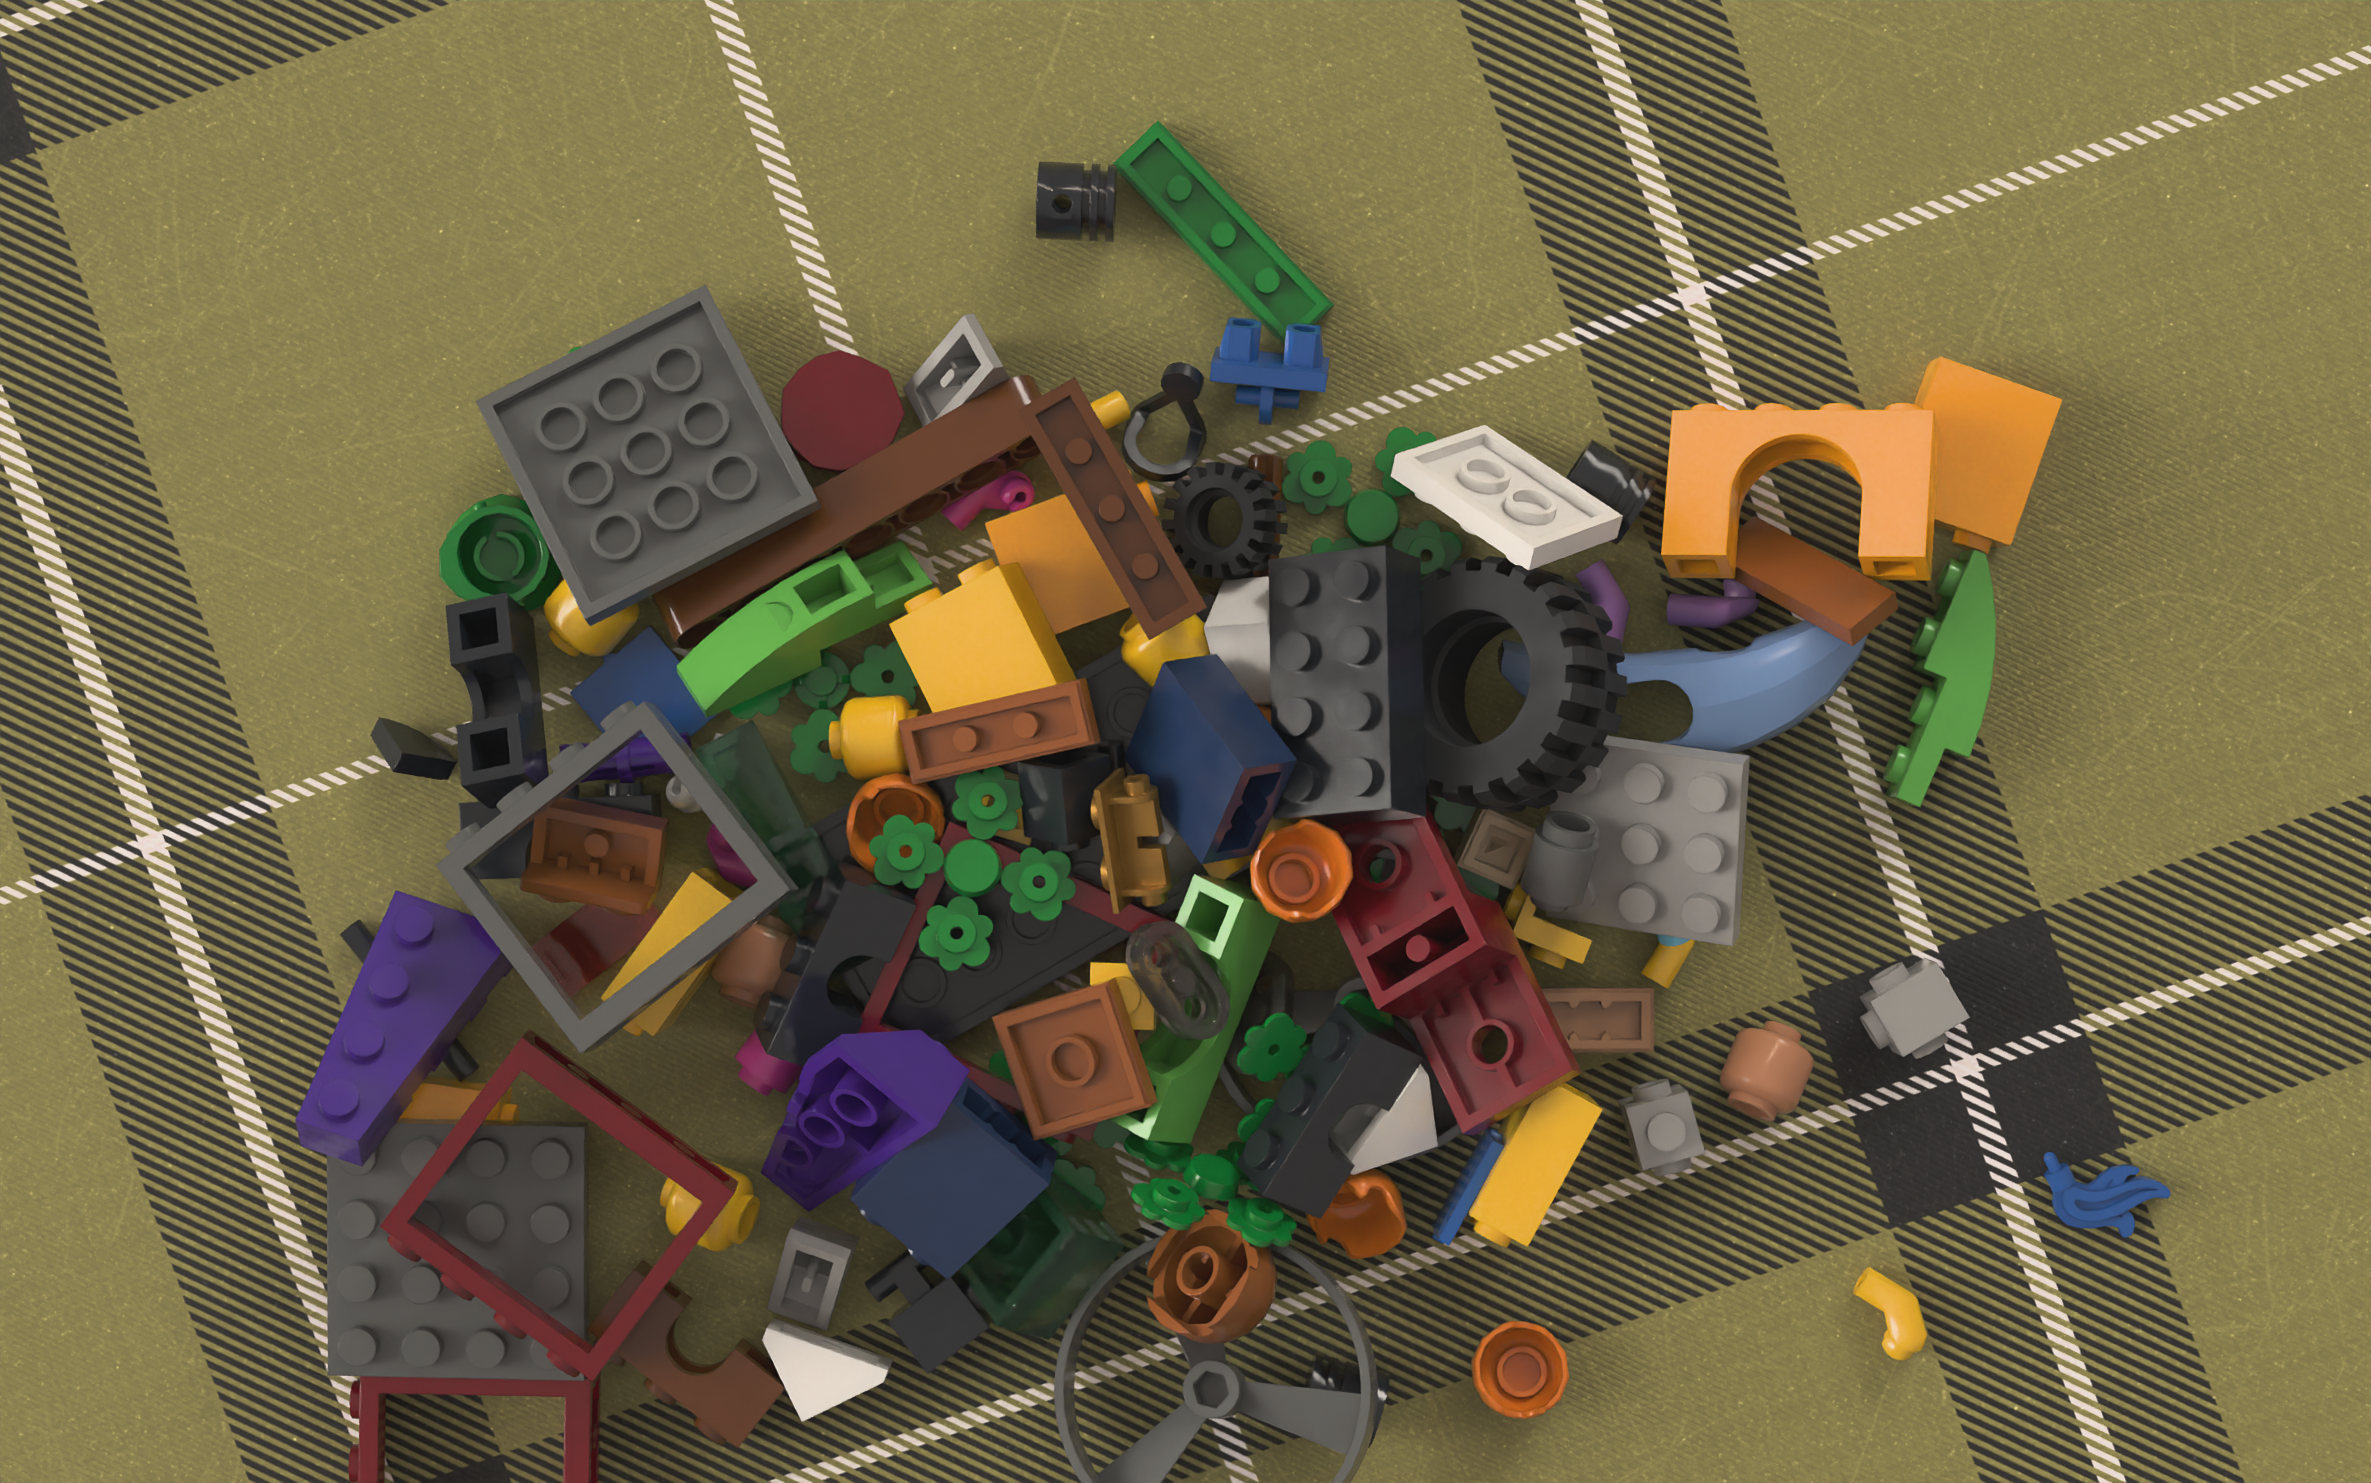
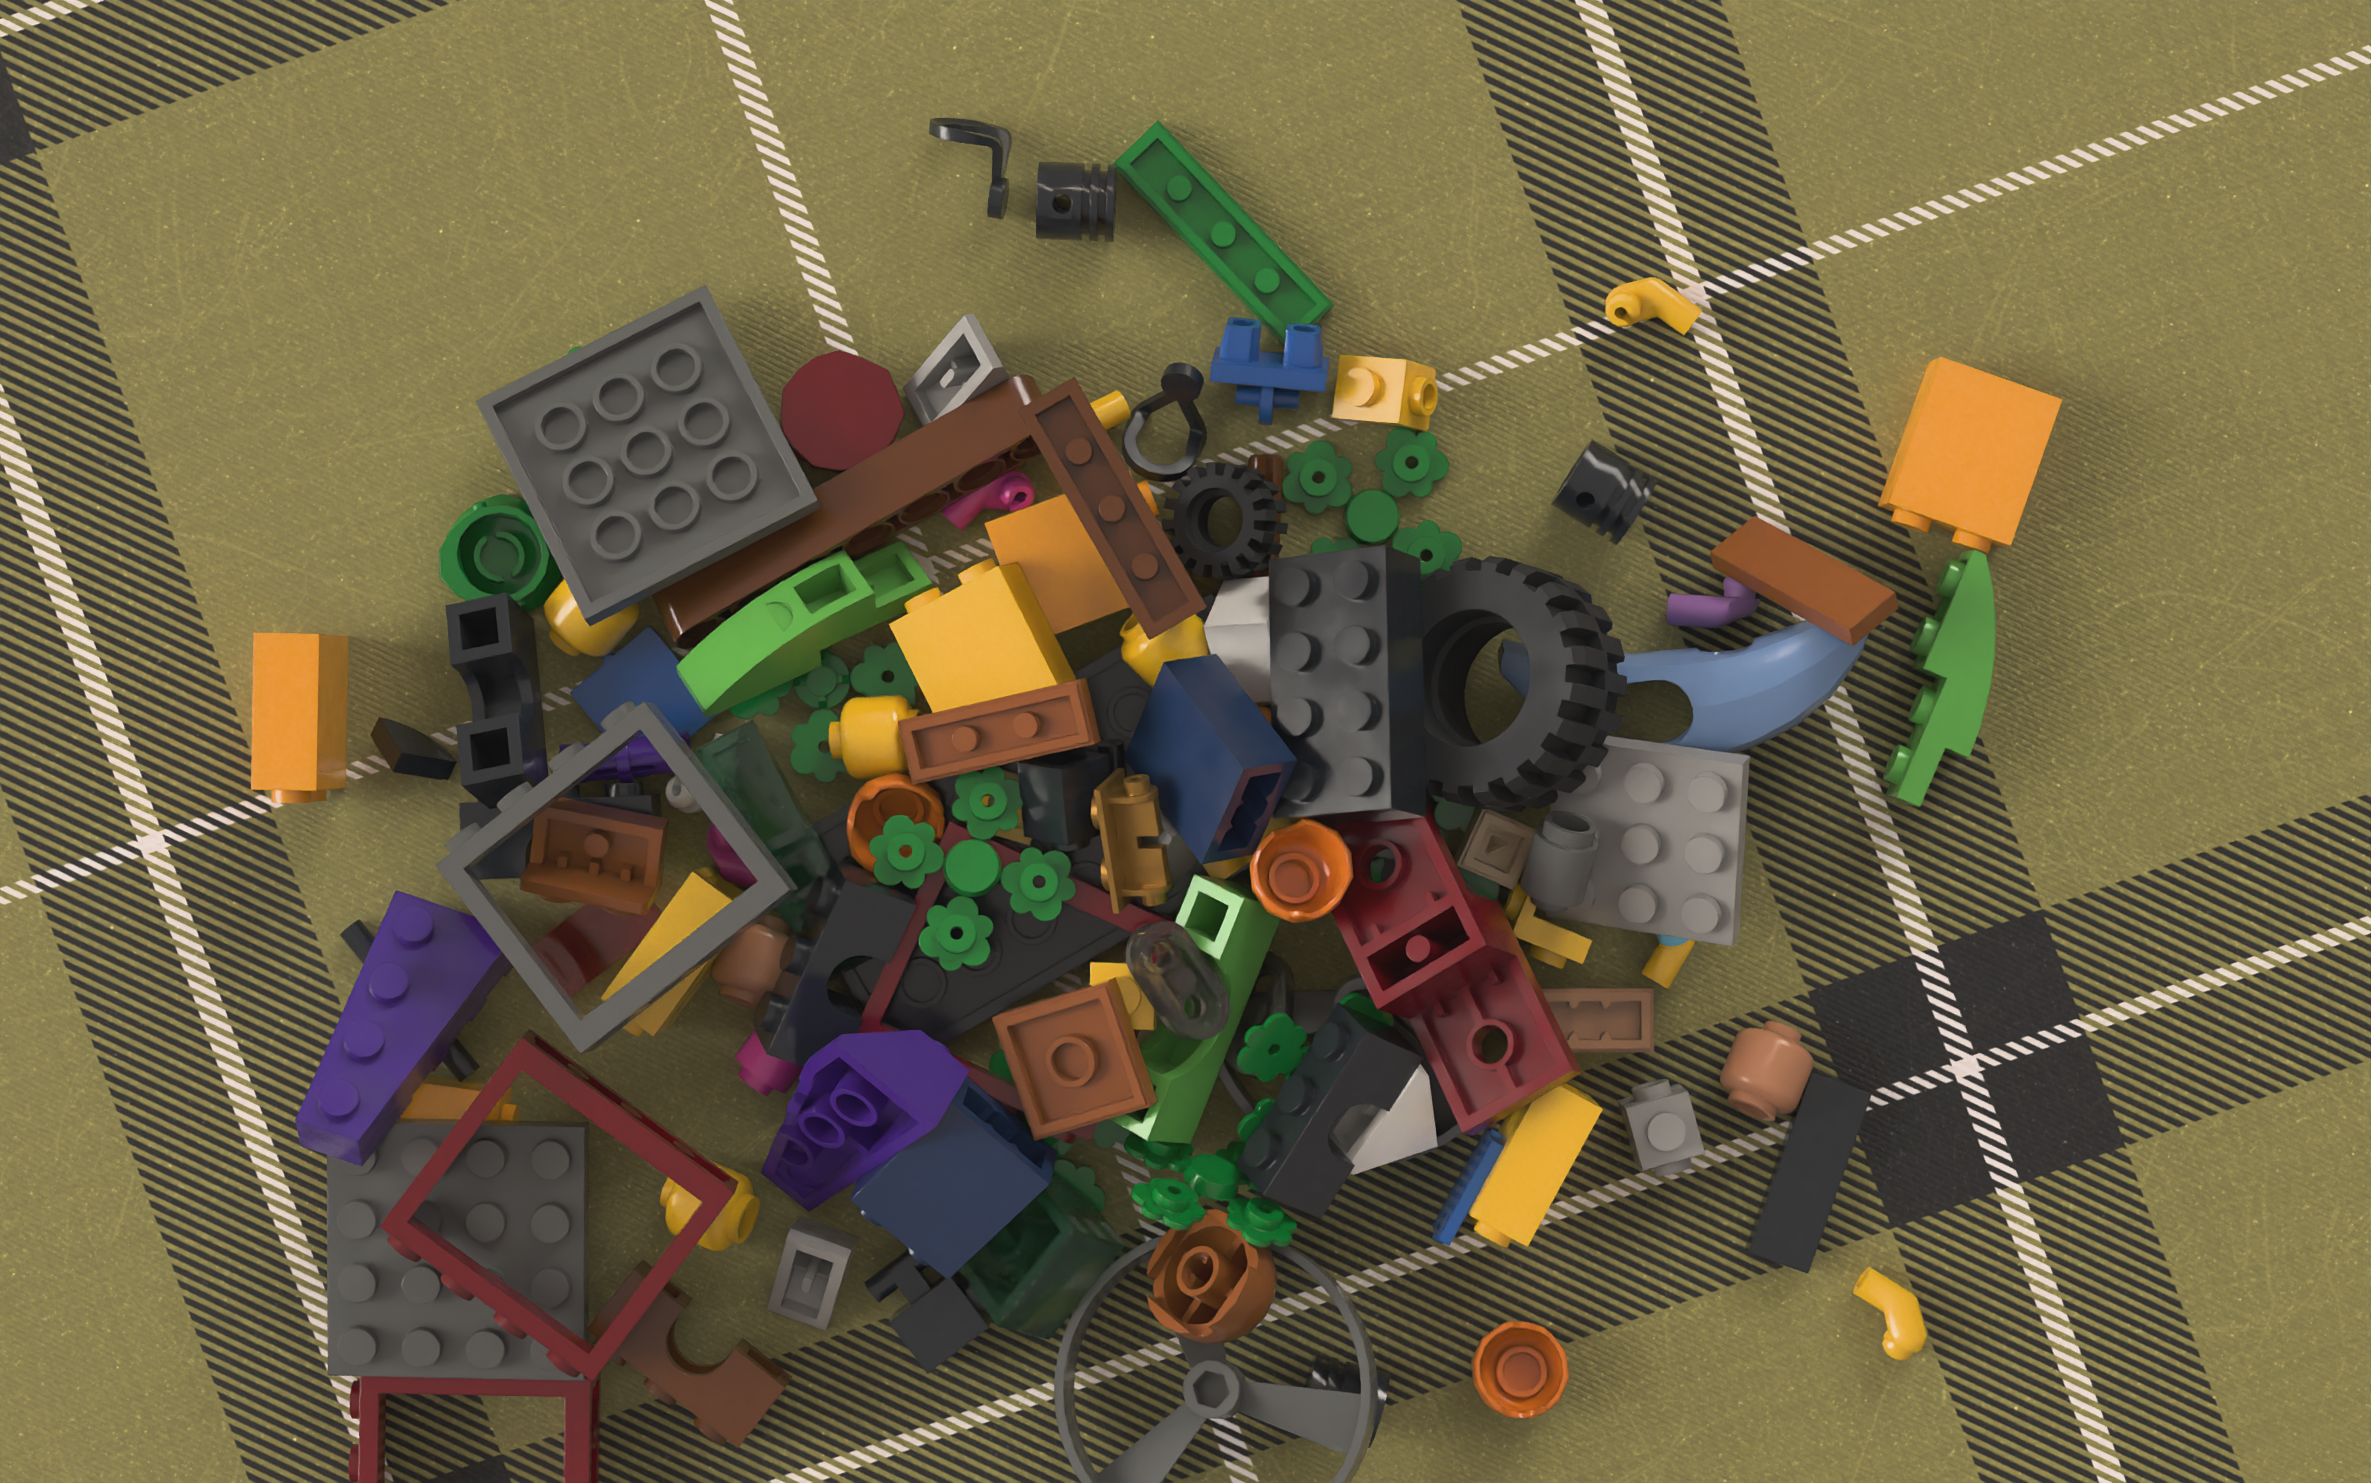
white slope [762,1318,893,1422] -> none
orange hair [1305,1168,1407,1259] -> none
white plate [1391,425,1623,570] -> none
medium lavender arm [1576,559,1630,643] -> none
light orange arch [1661,403,1939,581] -> none
light grey brick [1860,958,1970,1059] -> none
blue piece [2044,1152,2171,1238] -> none
none -> light orange brick [251,633,349,803]
none -> black piece [929,118,1012,219]
none -> yellow bracket [1332,355,1438,431]
none -> yellow arm [1605,277,1703,336]
none -> black tile [1745,1071,1872,1274]

